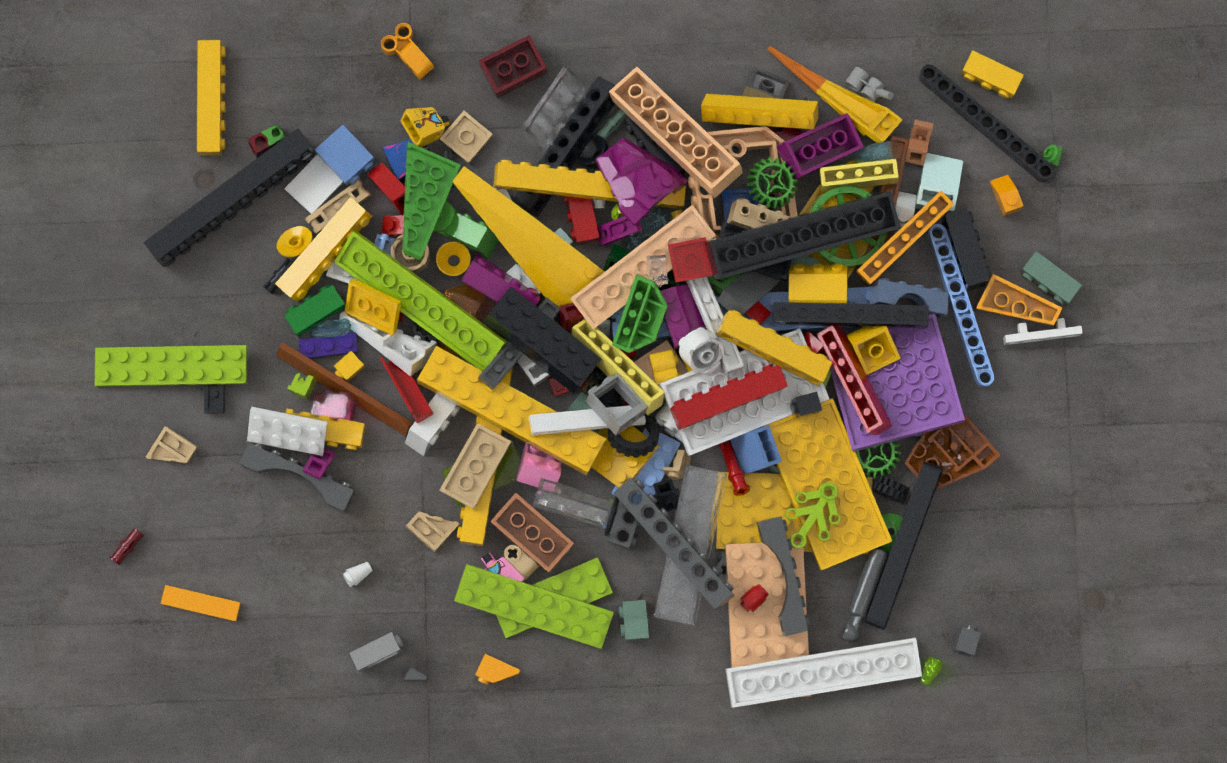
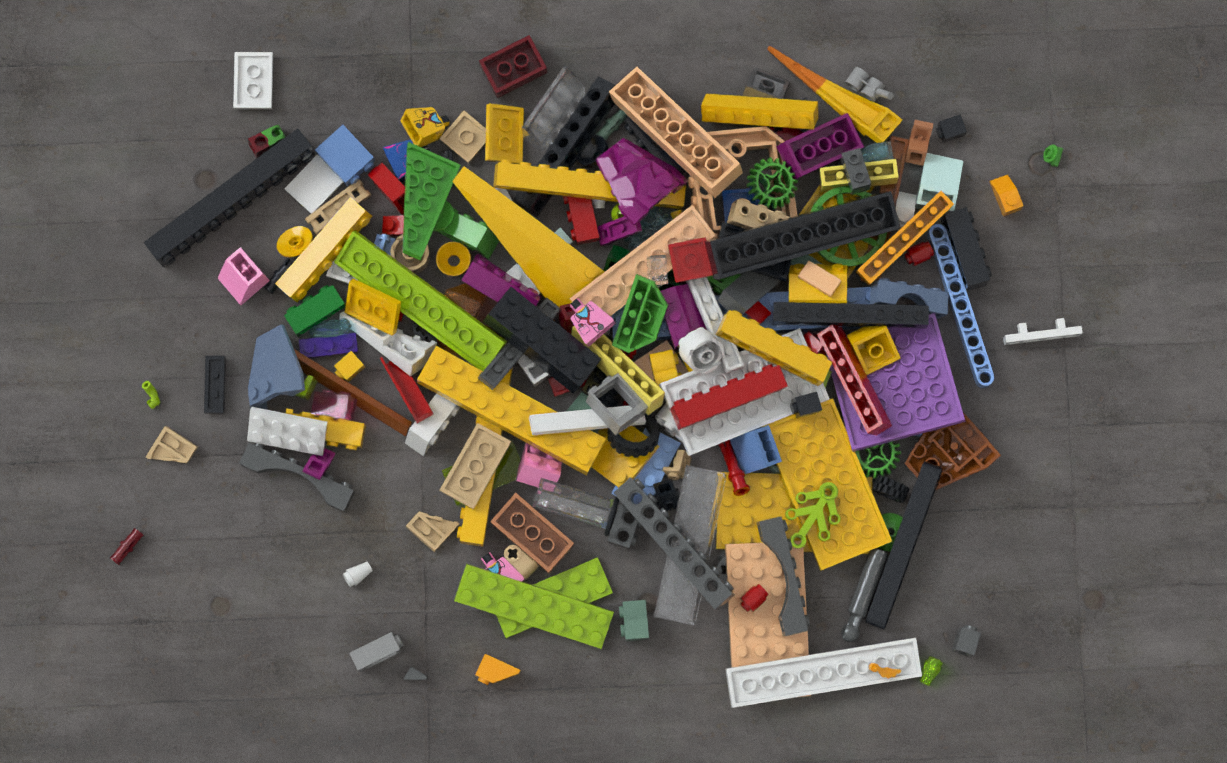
lime plate [95,345,248,387] -> none
light orange tile [161,585,241,621] -> none
yellow brick [197,40,226,156] -> none
light orange piece [381,23,434,79] -> none
black beam [919,64,1054,183] -> none
yellow brick [961,50,1024,99] -> none
light orange wedge [975,274,1062,326] -> none
sand green brick [1020,251,1082,306] -> none
none -> lime arm [142,381,160,409]
none -> bright pink slope [218,247,270,305]
none -> white plate [233,52,273,109]
none -> sand blue wedge [248,324,305,410]
none -> yellow plate [485,103,524,165]
none -> bright pink torso [570,298,616,347]
none -> light nougat tile [798,261,841,298]
none -> dark grey brick [841,148,871,195]
none -> light orange piece [869,663,901,679]
none -> red brick [904,241,934,266]
none -> black brick [936,114,967,143]

